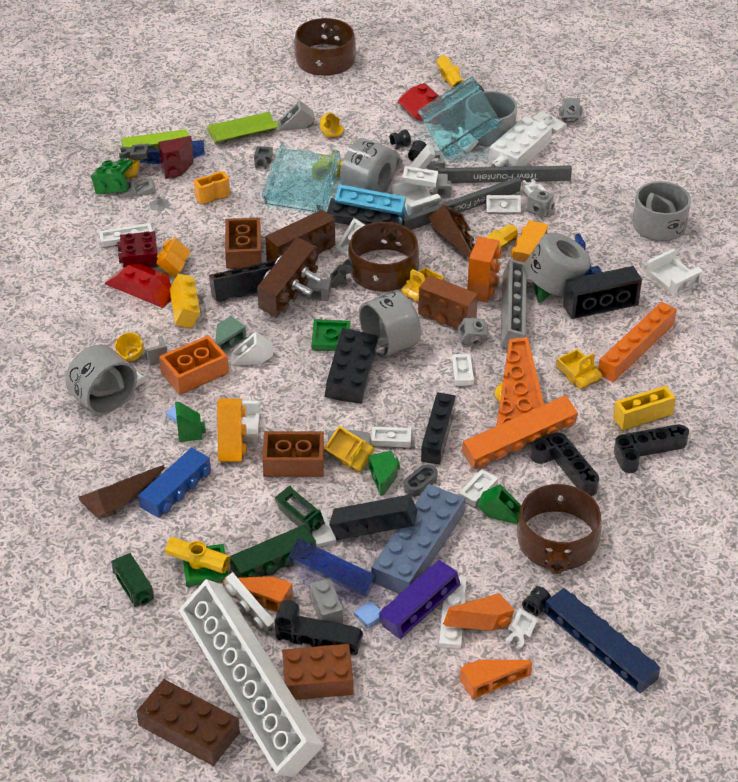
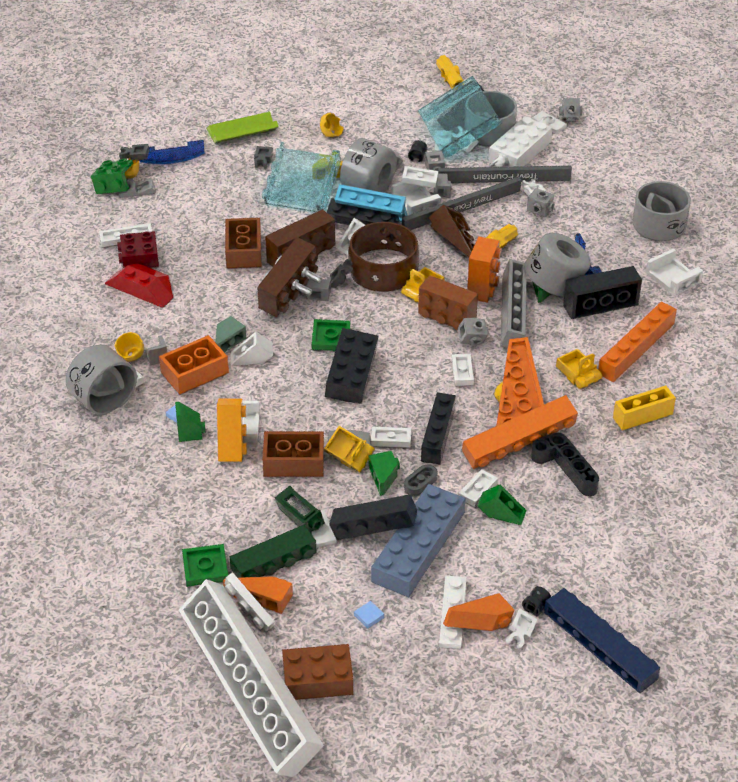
reddish brown wedge [78,465,165,518] -> none
dark green window [111,553,154,607] -> none
lime slope [121,129,188,150] -> none
reddish brown brick [136,679,240,766] -> none
blue brick [139,447,211,518] -> none
light grey plant [149,196,170,211] -> none
light orange brick [157,237,190,277] -> none
dark red slope [158,136,194,179] -> none
yellow piece [165,537,230,573] -> none
yellow brick [170,273,200,328] -> none
light orange brick [193,171,230,204] -> none
black brick [209,260,277,301] -> none
black beam [274,600,364,655] -> none
light grey slope [278,100,315,131] -> none
clear blue brick [289,538,376,598] -> none
reddish brown cylinder [294,18,356,76] -> none
light grey brick [309,578,343,624] -> none
light grey piece [359,291,421,358] -> none
dark purple brick [378,560,461,640] -> none
black wheel [389,129,411,149] -> none
red wedge [398,83,446,125] -> none
white tile [409,144,435,169] -> none
orange slope [460,660,532,700] -> none
white plate [486,195,521,213] -> none
light orange brick [511,220,549,263] -> none
reddish brown cylinder [517,484,602,574] -> none
black beam [614,424,689,473] -> none

